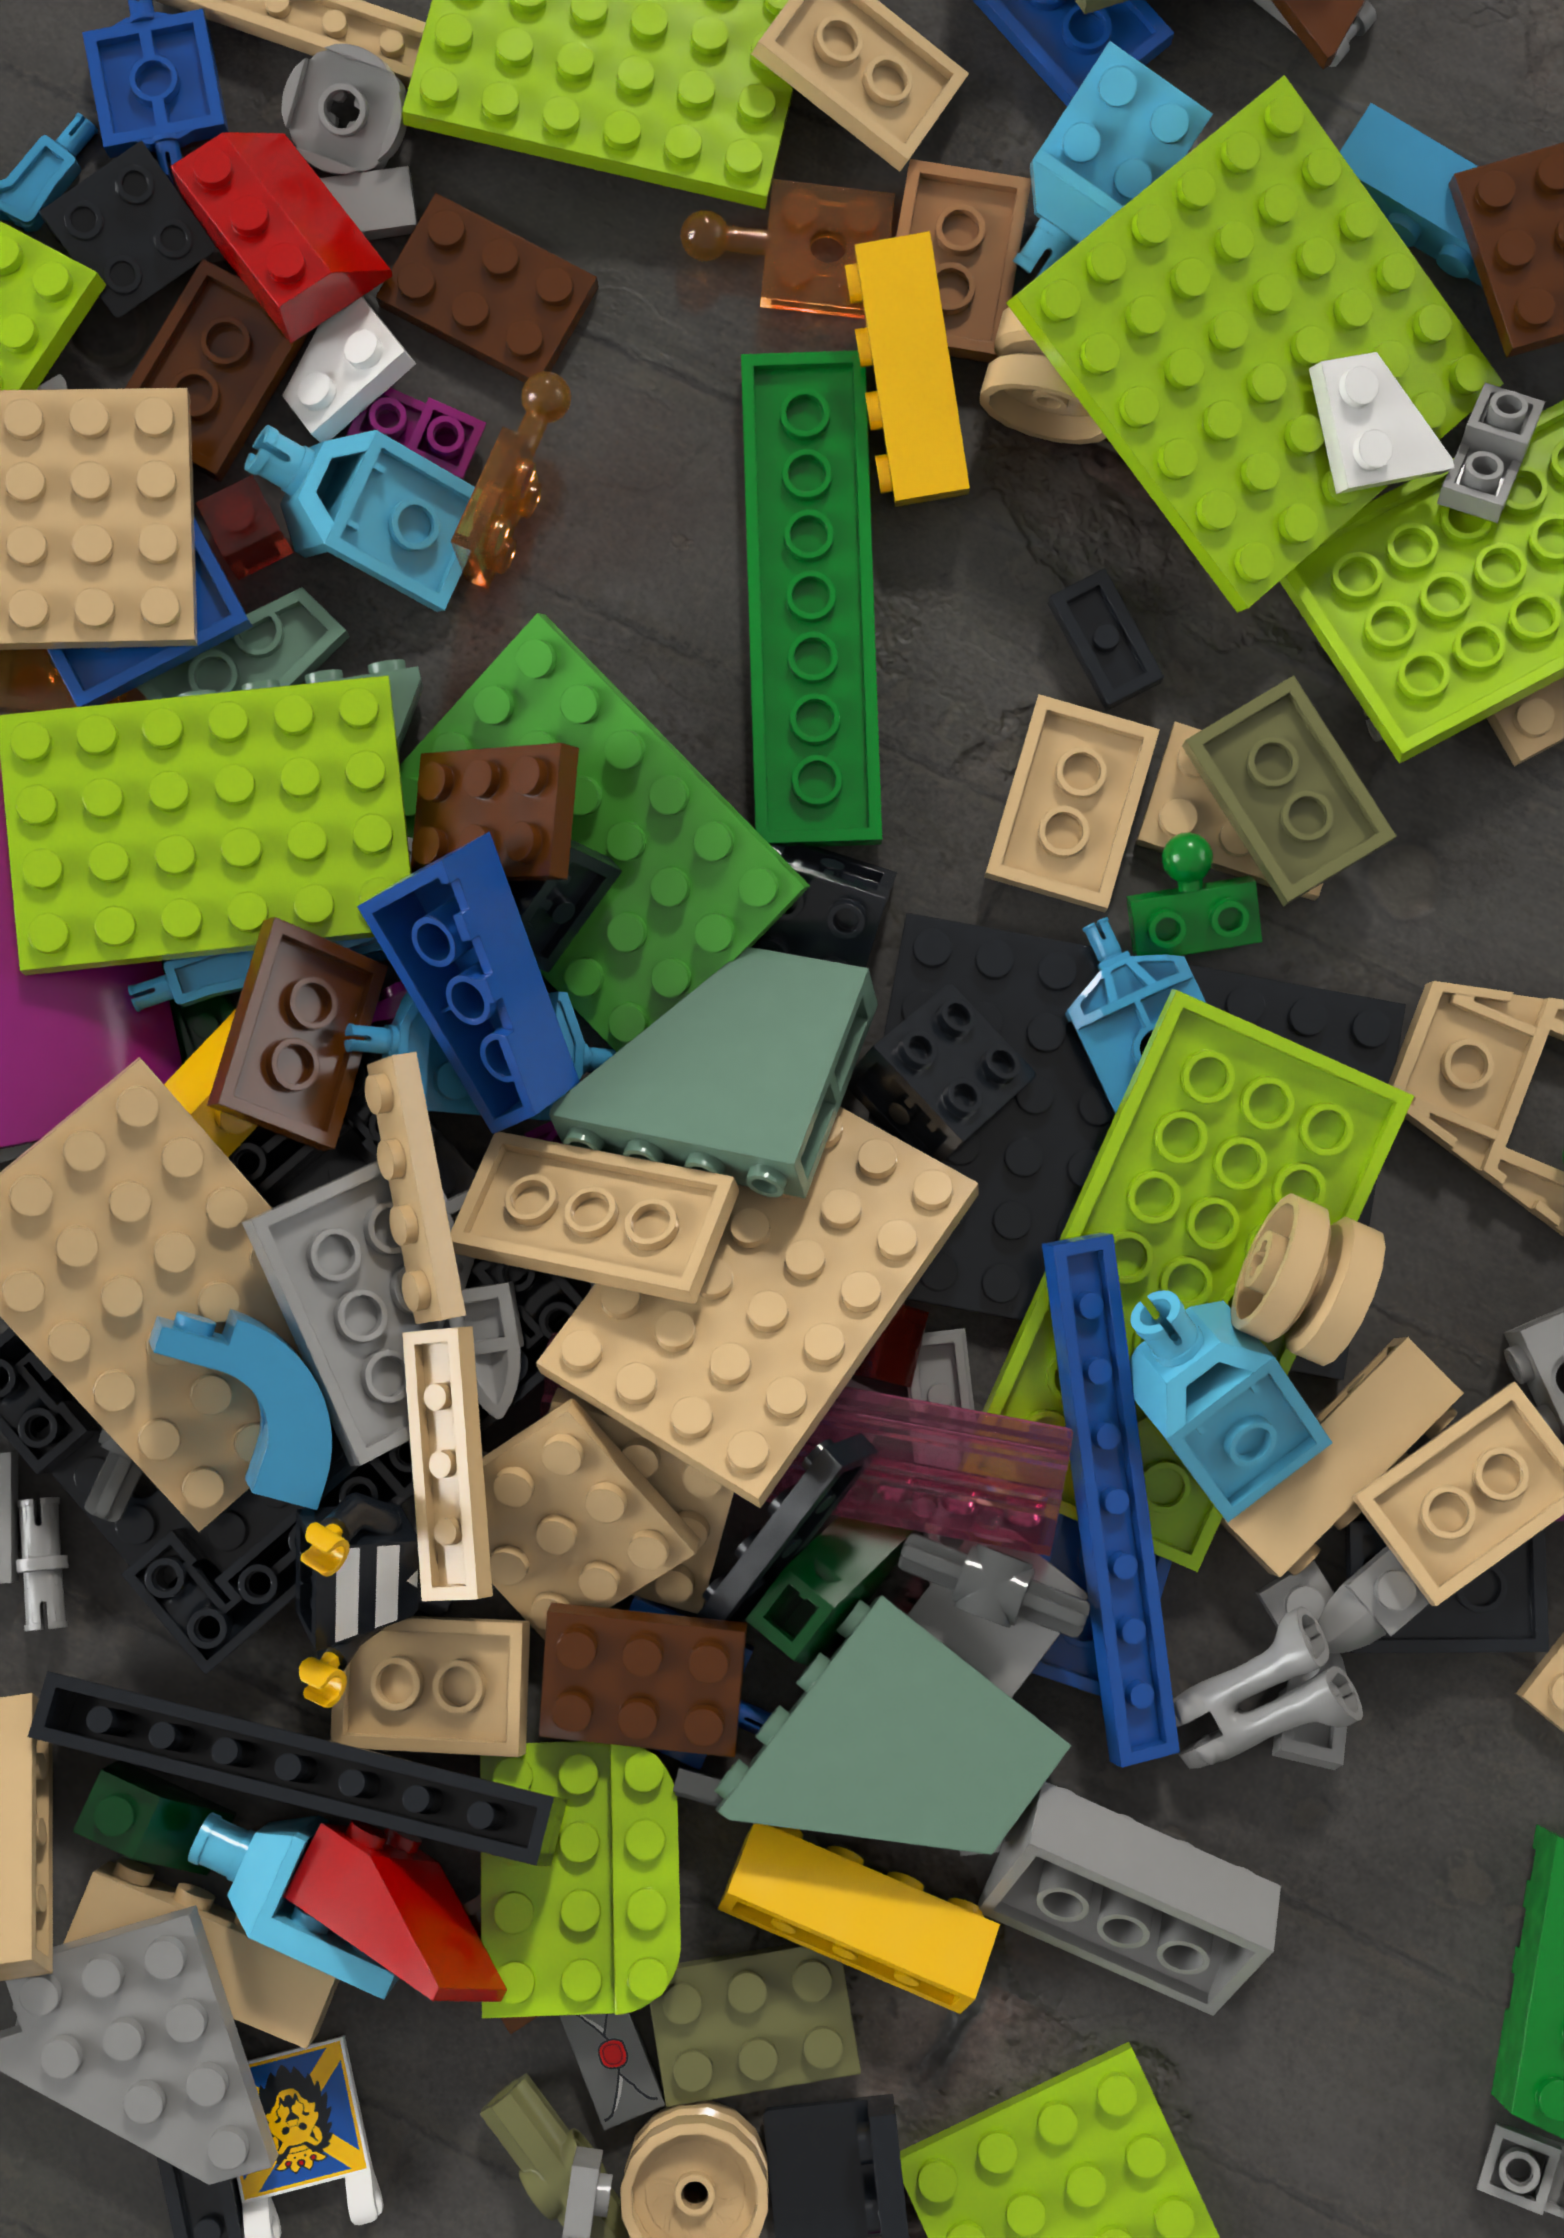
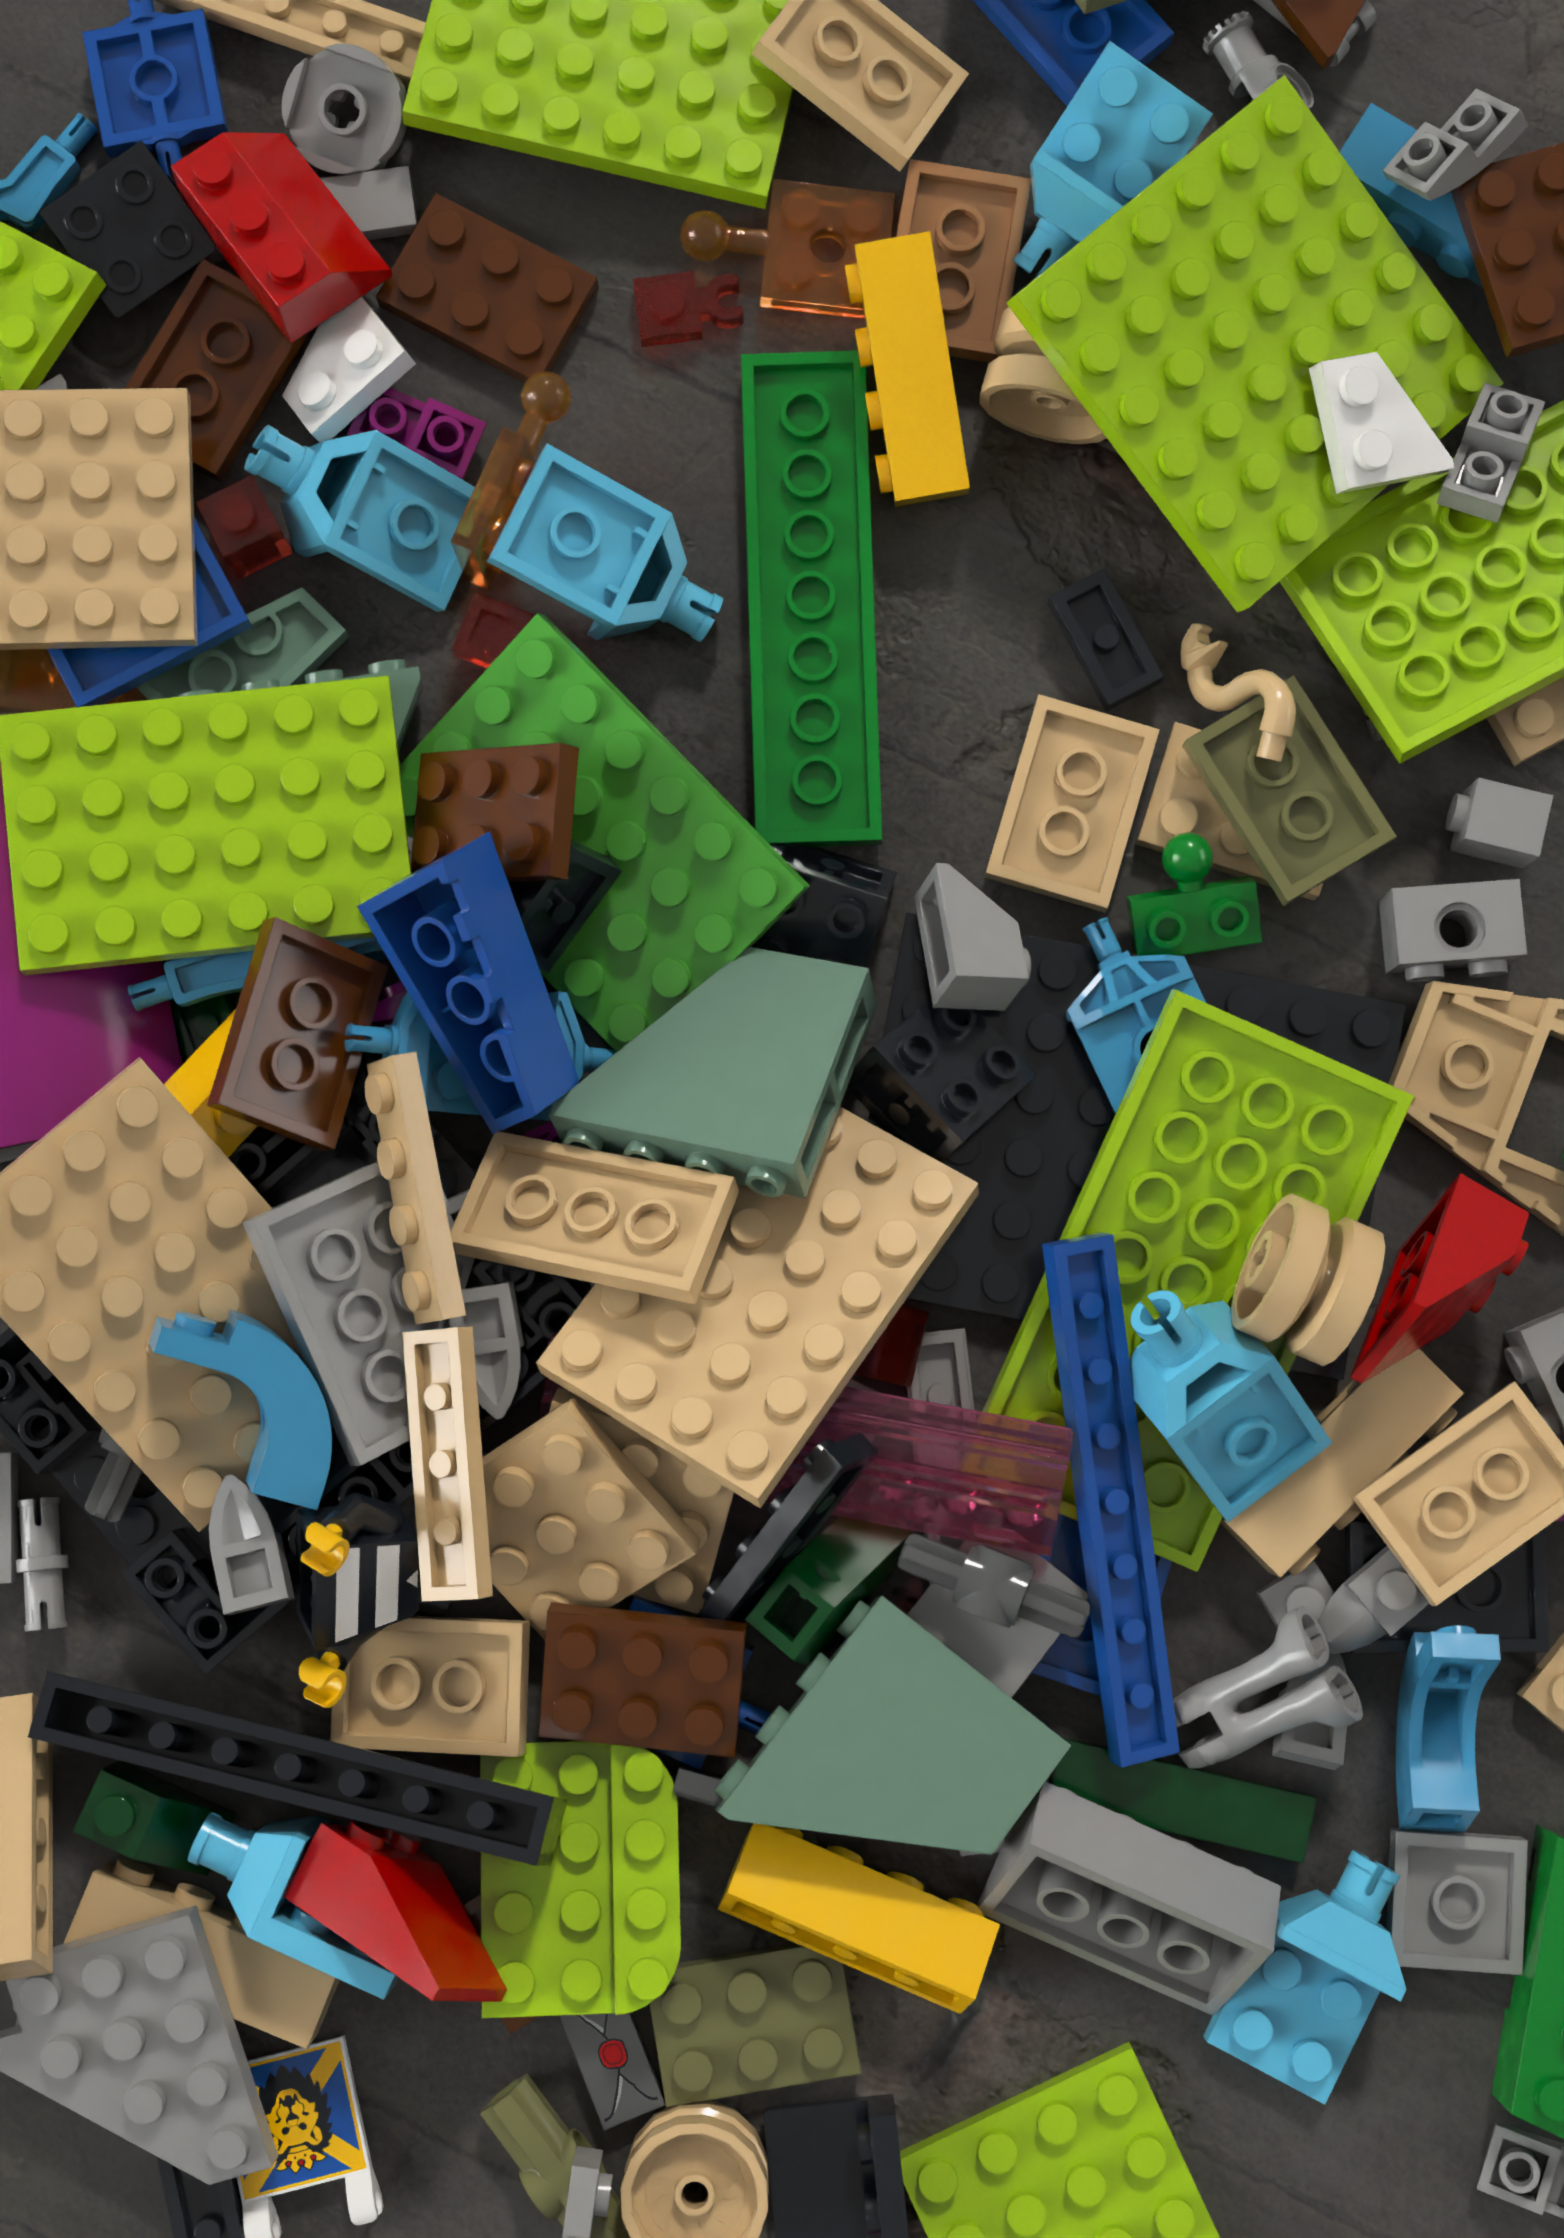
none -> light grey plate [209,1474,295,1615]
none -> clear red plate [452,592,534,668]
none -> medium azure plate [487,443,723,642]
none -> clear red plate [633,271,744,347]
none -> light grey slope [914,863,1031,1011]
none -> dark green tile [1049,1737,1317,1863]
none -> tan animal [1180,623,1296,762]
none -> light grey connector [1202,11,1314,110]
none -> medium azure plate [1203,1849,1407,2105]
none -> red slope [1350,1173,1529,1384]
none -> light grey brick [1378,879,1527,982]
none -> light grey slope [1382,88,1529,201]
none -> light grey plate [1386,1827,1528,1975]
none -> dark azure arch [1396,1625,1501,1833]
none -> light grey brick [1445,777,1553,869]

